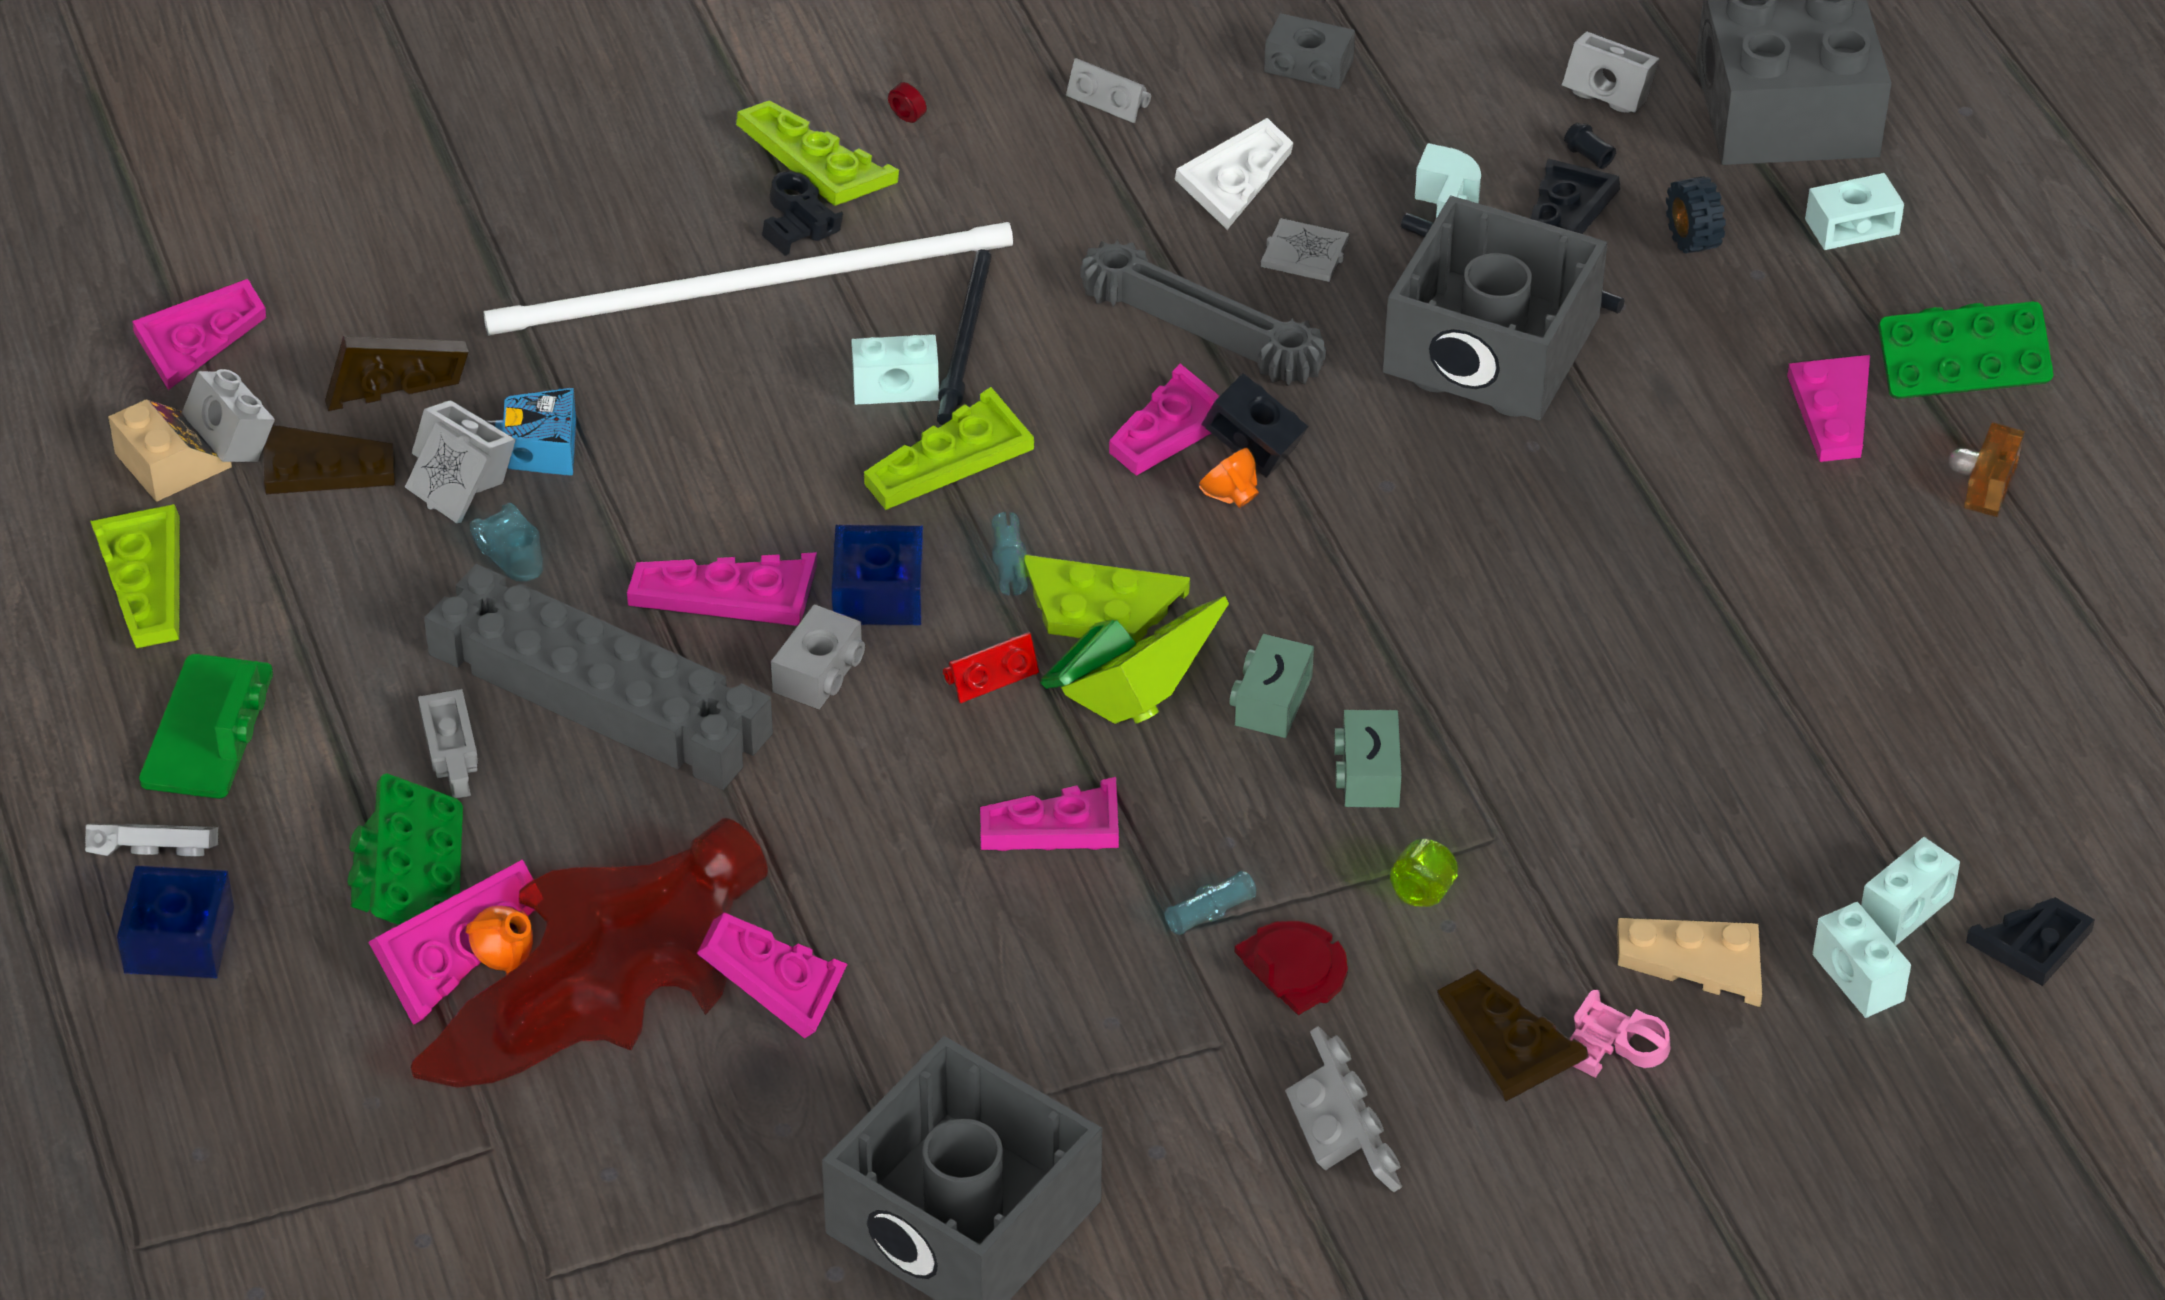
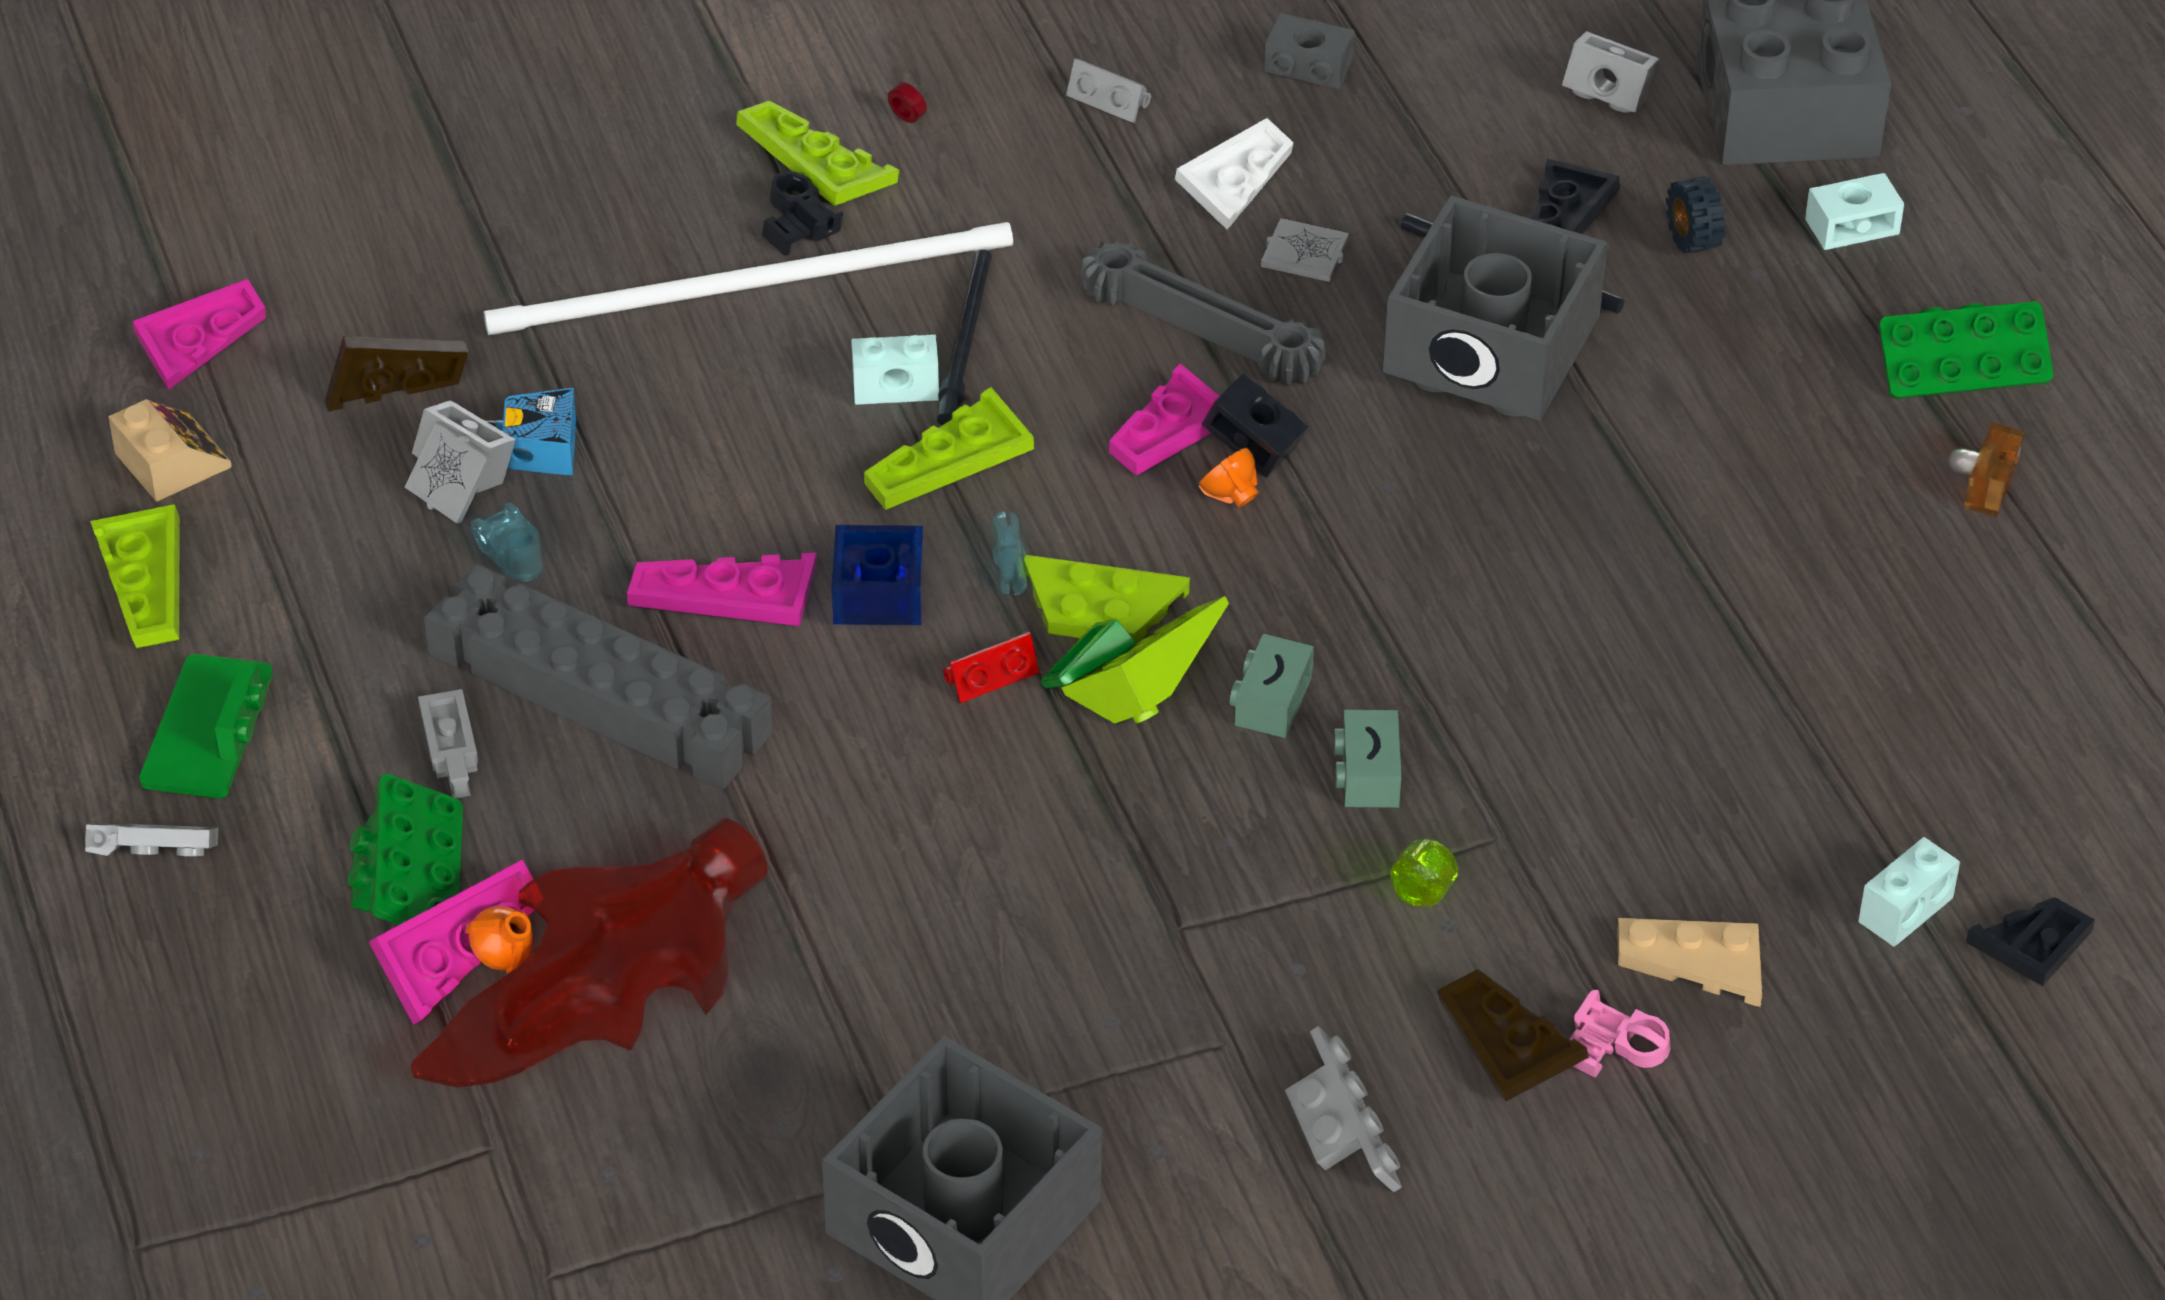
clear blue brick [117,866,234,979] -> none
light grey brick [181,369,275,462] -> none
dark brown wing [264,425,395,495] -> none
dark pink wing [697,913,848,1038] -> none
light grey brick [771,604,865,710] -> none
dark pink wing [980,777,1119,851] -> none
clear light blue pin [1165,871,1256,935] -> none
dark red piece [1234,921,1348,1015] -> none
light aqua brick [1415,143,1481,218] -> none
black pin [1564,123,1616,169] -> none
dark pink wing [1787,355,1870,462] -> none
light aqua brick [1812,901,1911,1018] -> none

